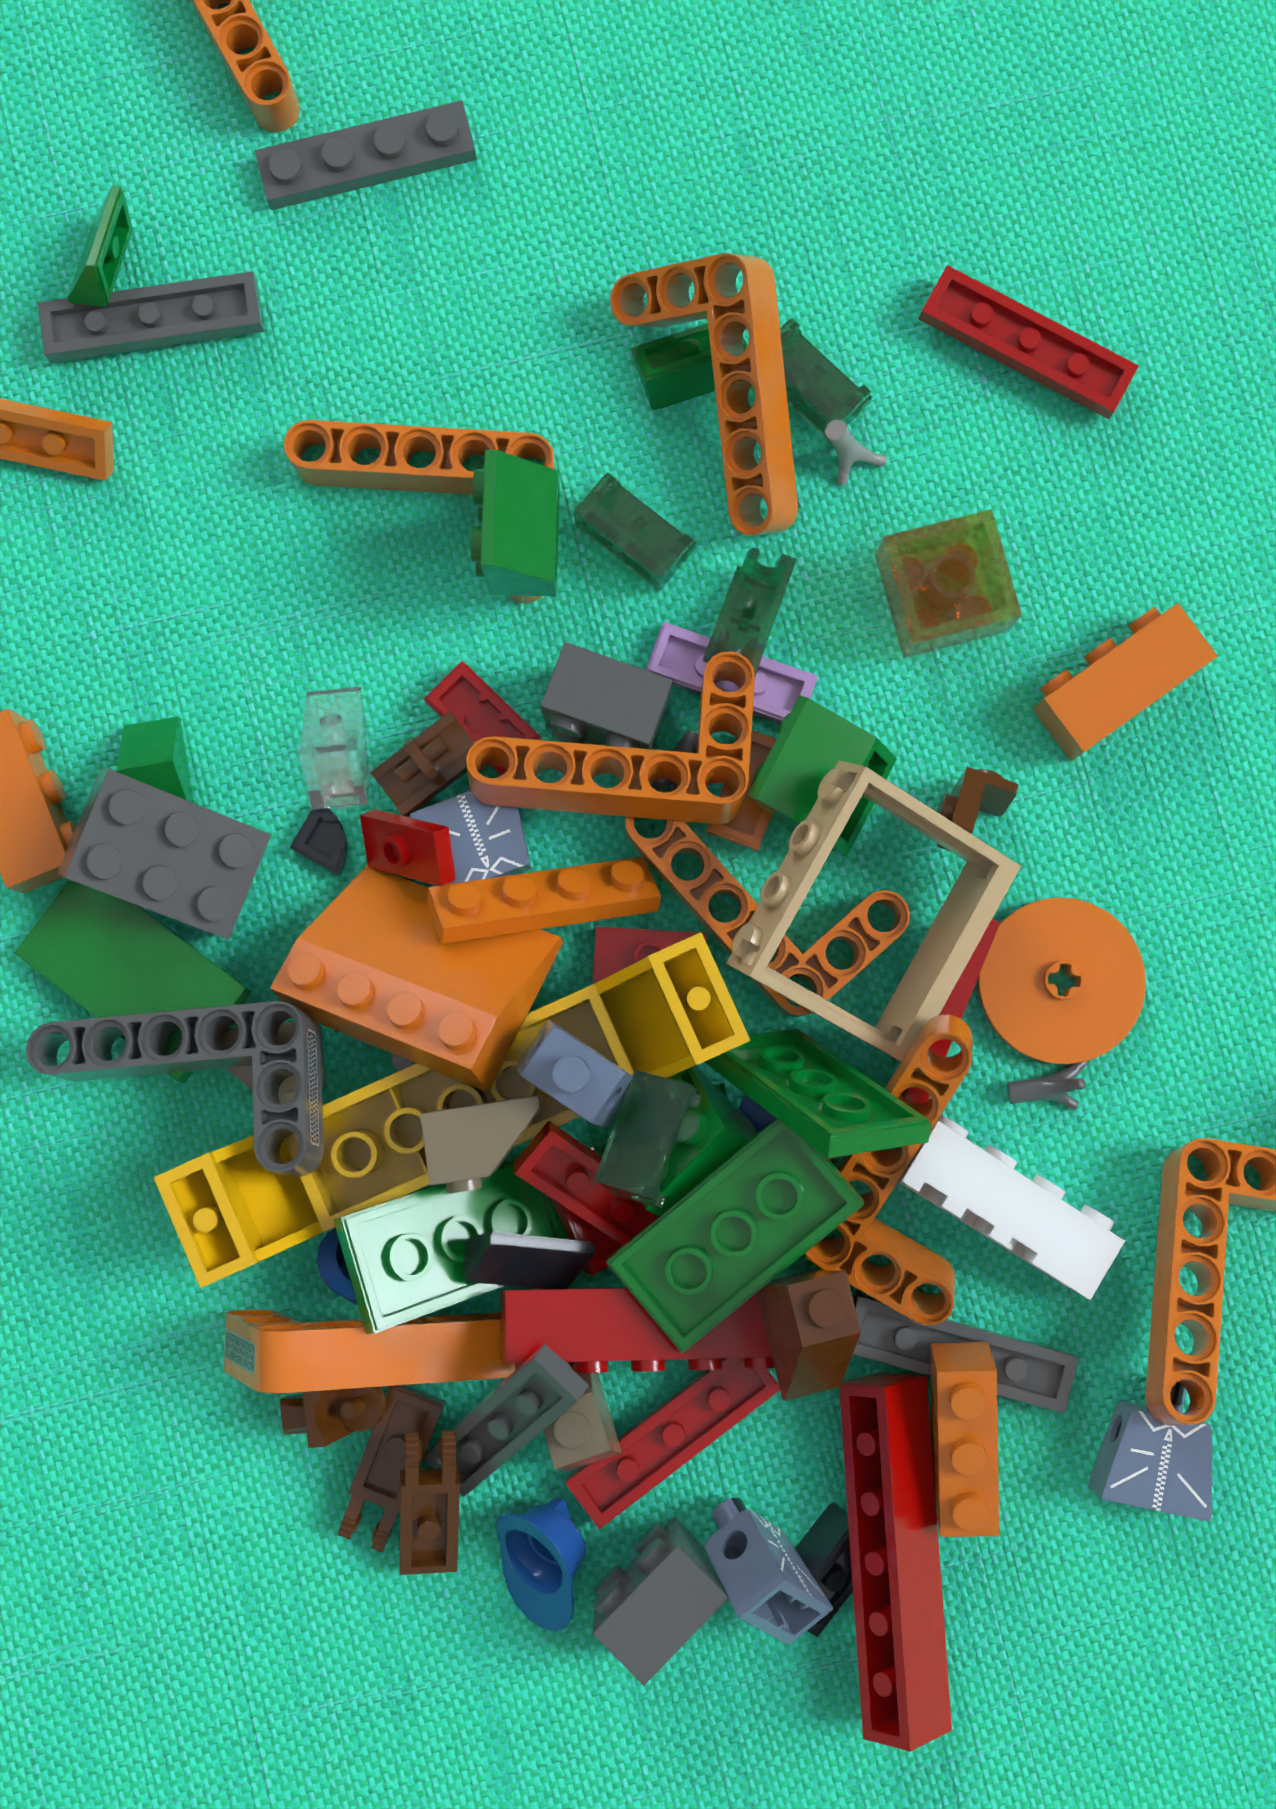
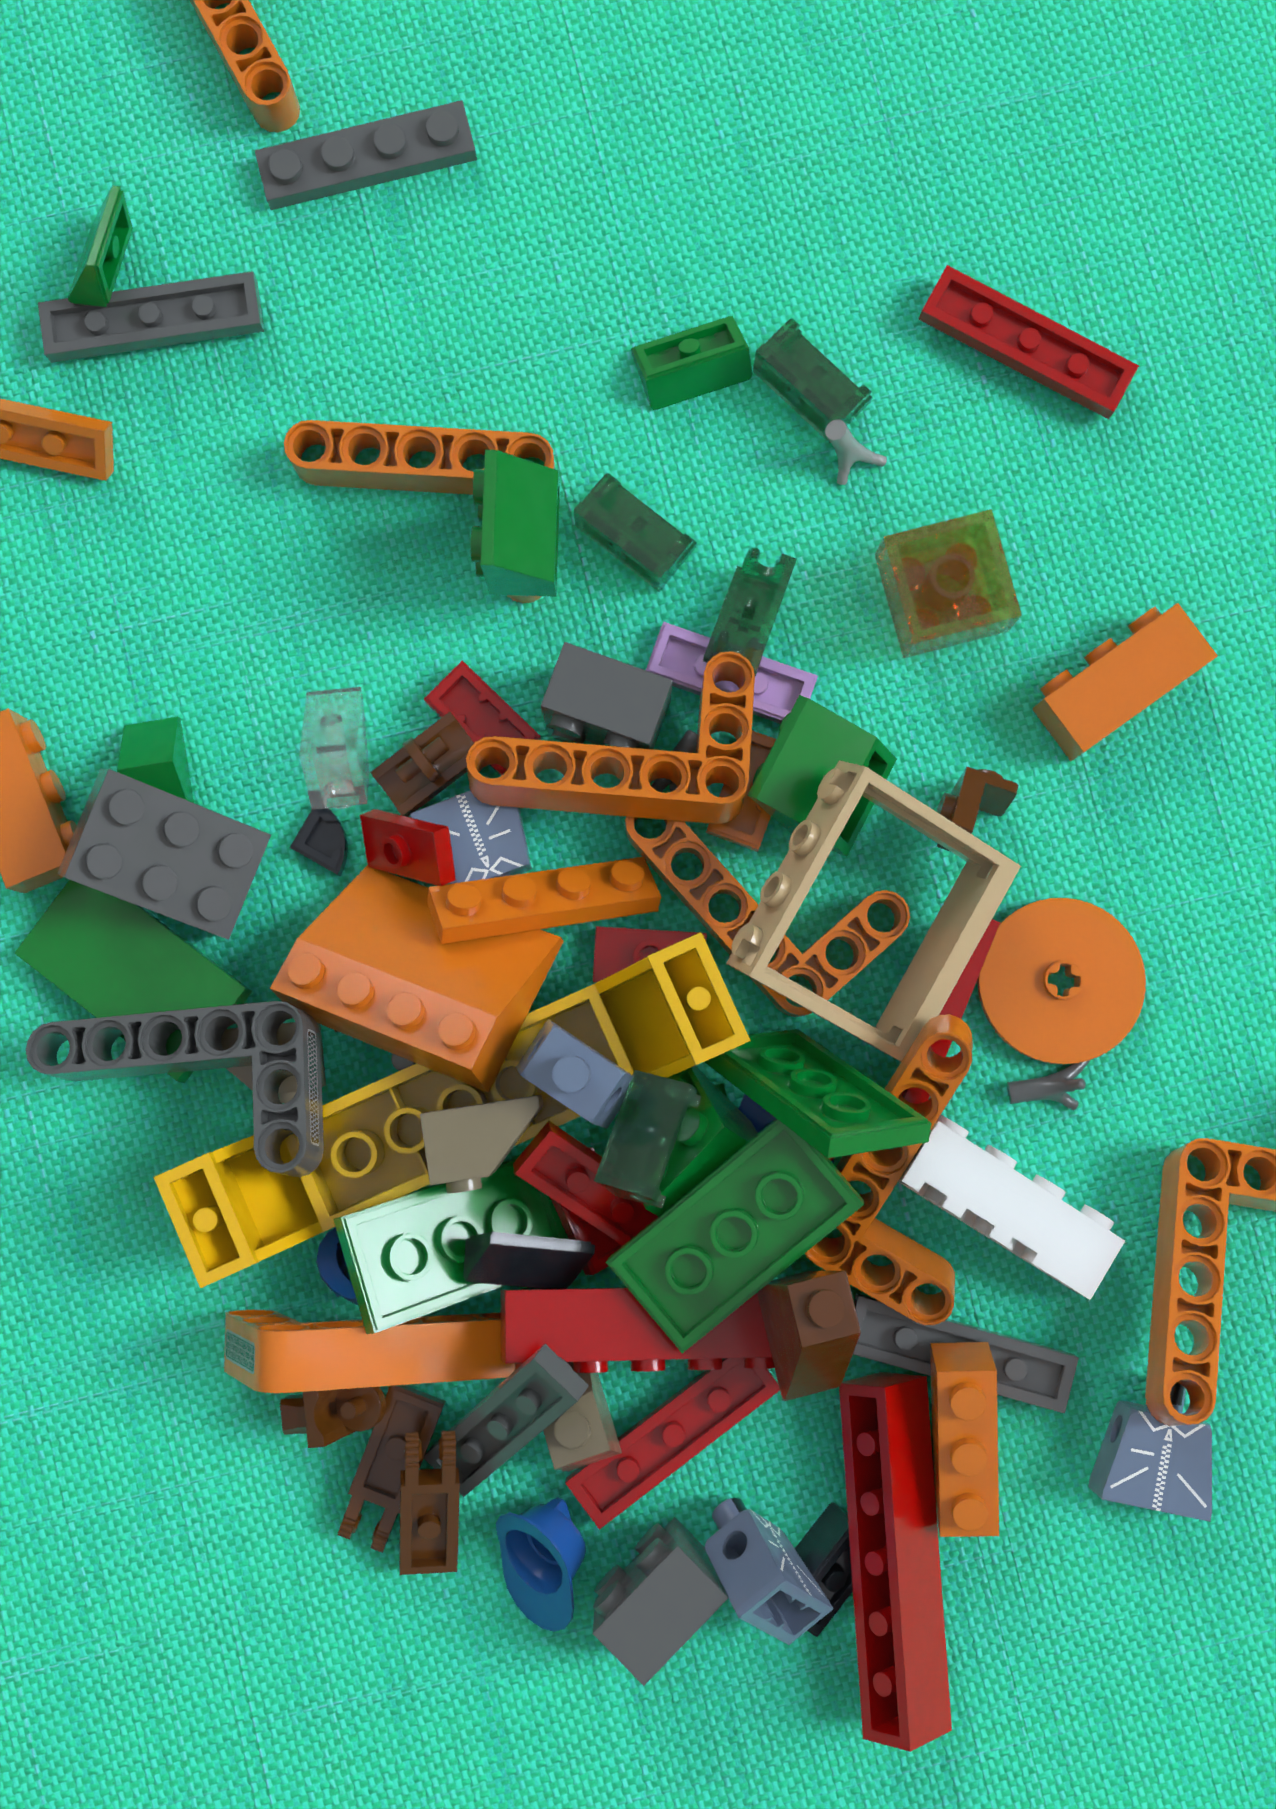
orange beam [610,253,798,536] -> none

